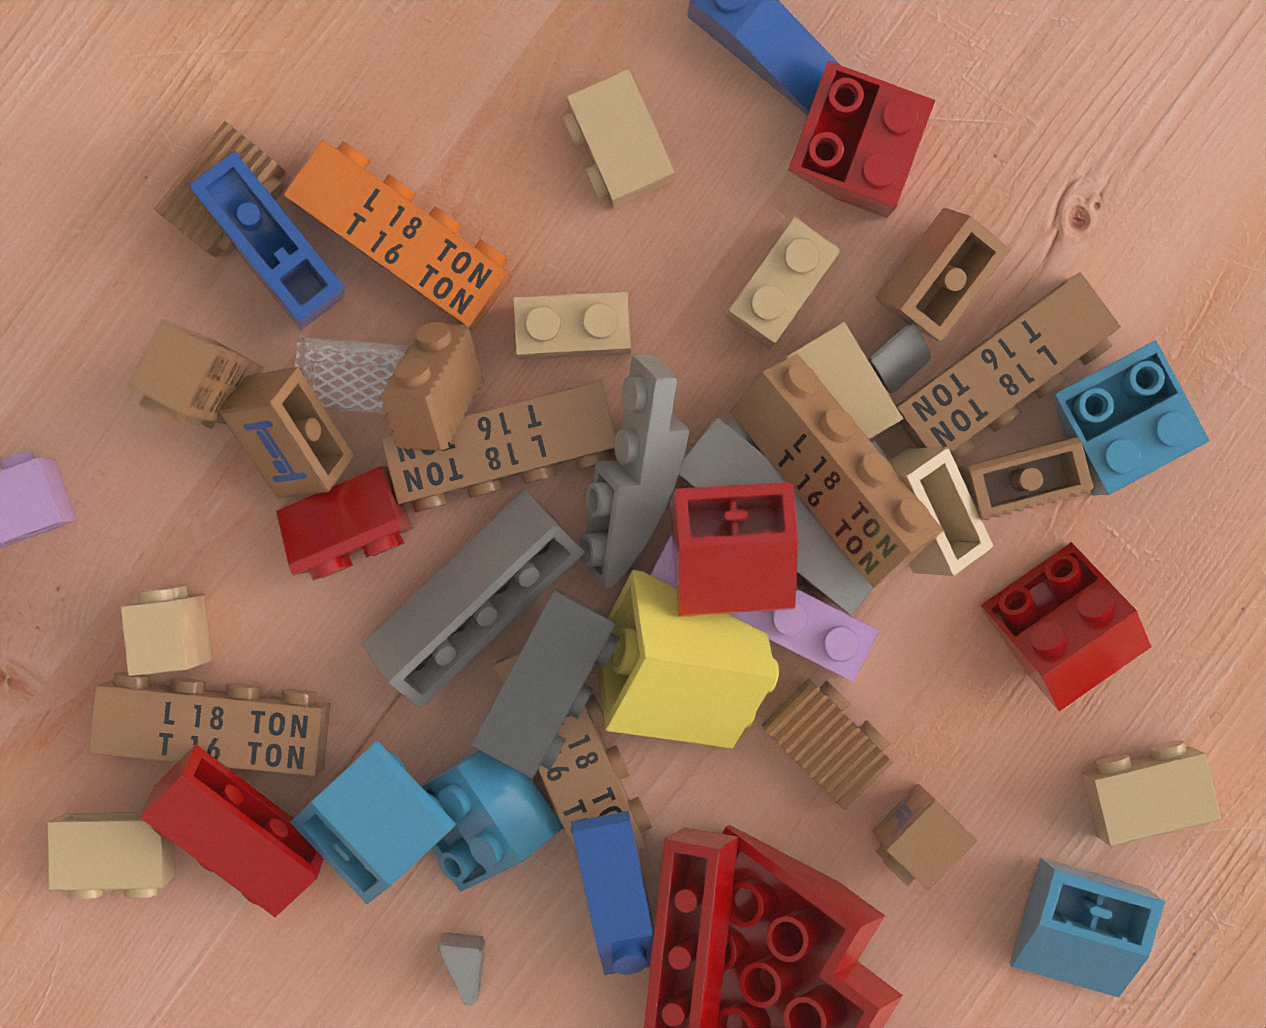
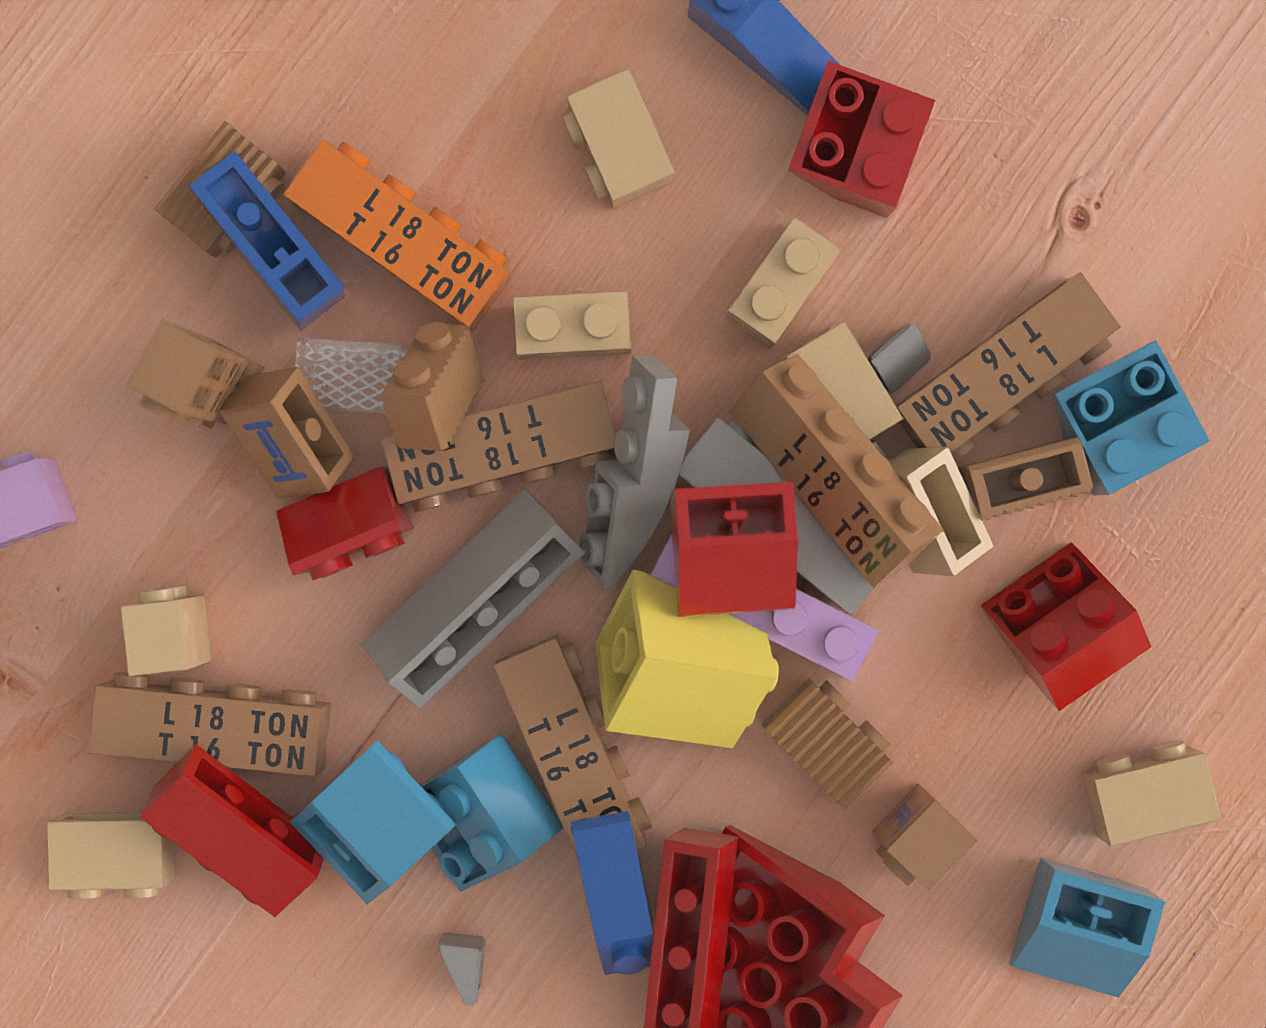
dark grey brick [471,588,621,779] -> none
medium nougat brick [876,208,1011,342] -> none

